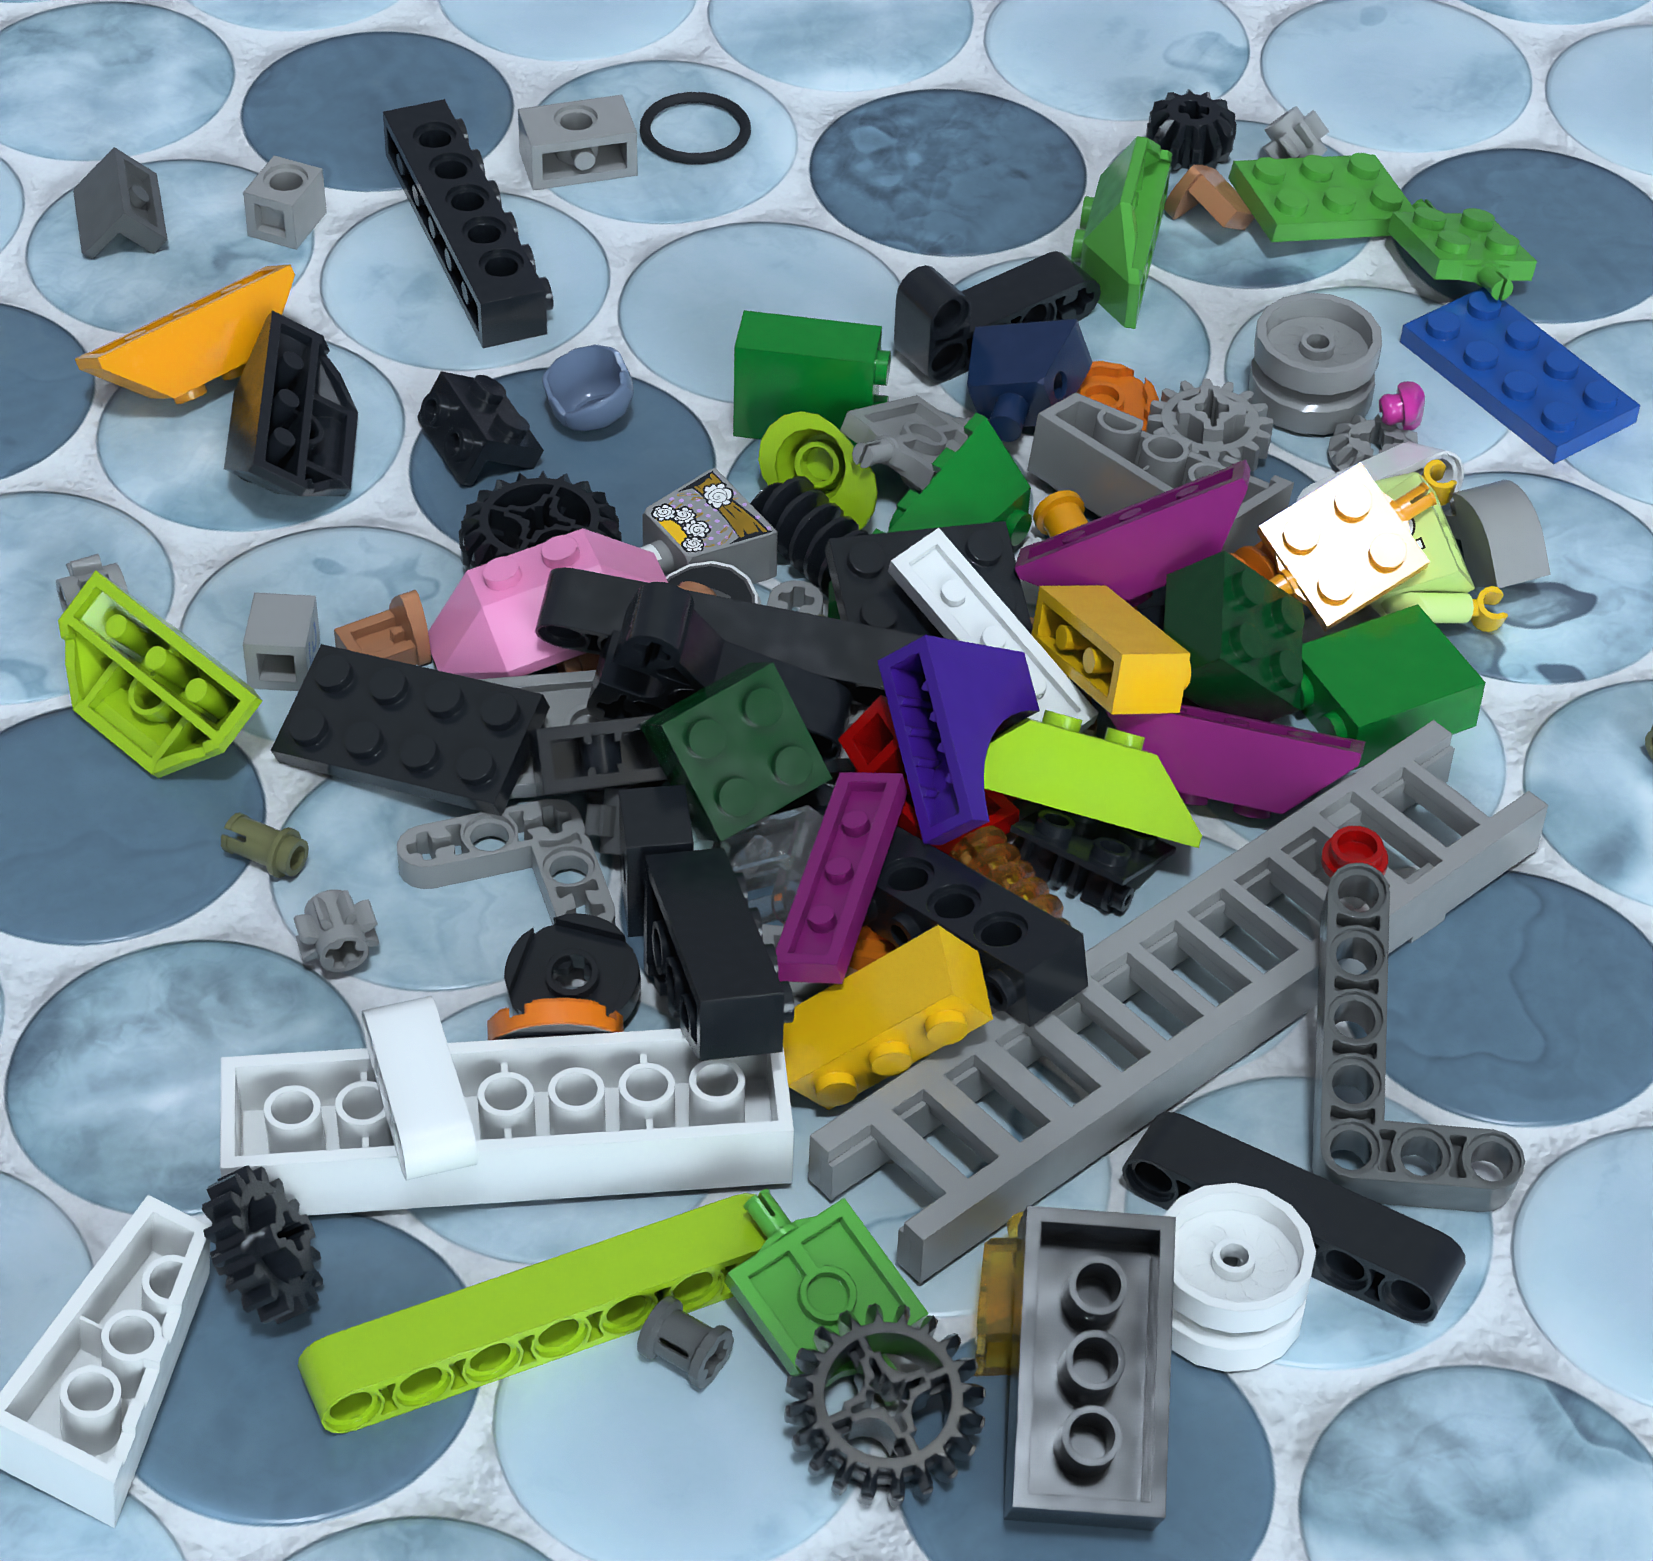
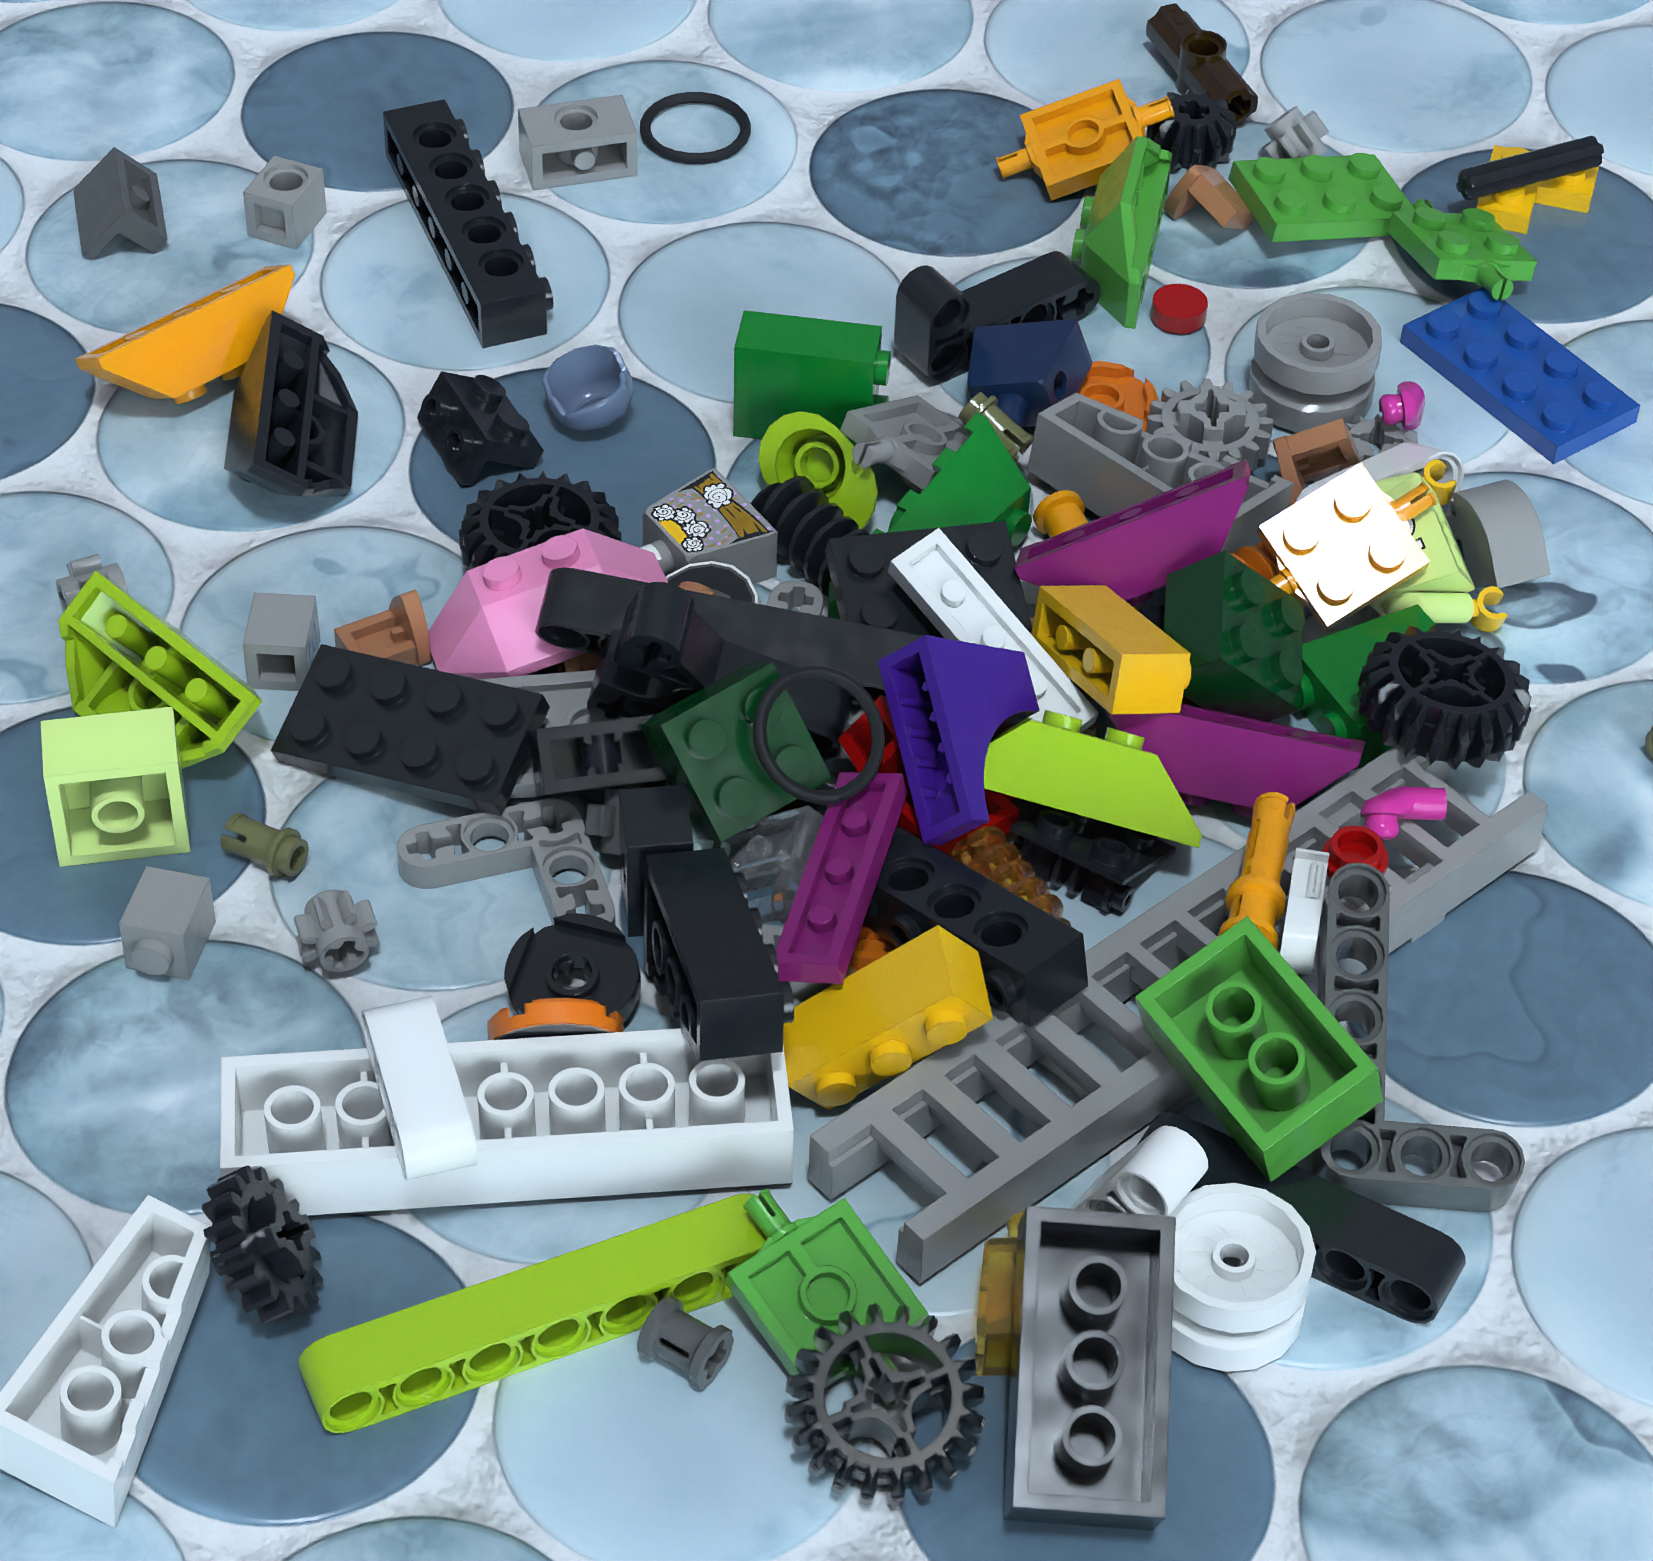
none -> yellowish green brick [41,707,190,867]
none -> light grey brick [119,866,216,980]
none -> black tyre [752,666,885,804]
none -> olive pin [958,392,1034,462]
none -> light orange plate [996,79,1175,201]
none -> white beam [1070,1126,1208,1216]
none -> bright green brick [1135,916,1383,1183]
none -> dark brown piece [1146,3,1258,126]
none -> red tile [1151,284,1208,334]
none -> light orange pin [1217,792,1296,950]
none -> nougat tile [1273,418,1360,506]
none -> white piece [1279,847,1330,976]
none -> black gear [1357,625,1532,770]
none -> dark pink arm [1360,786,1447,840]
none -> black axle [1456,136,1604,200]
none -> yellow plate [1476,145,1599,234]

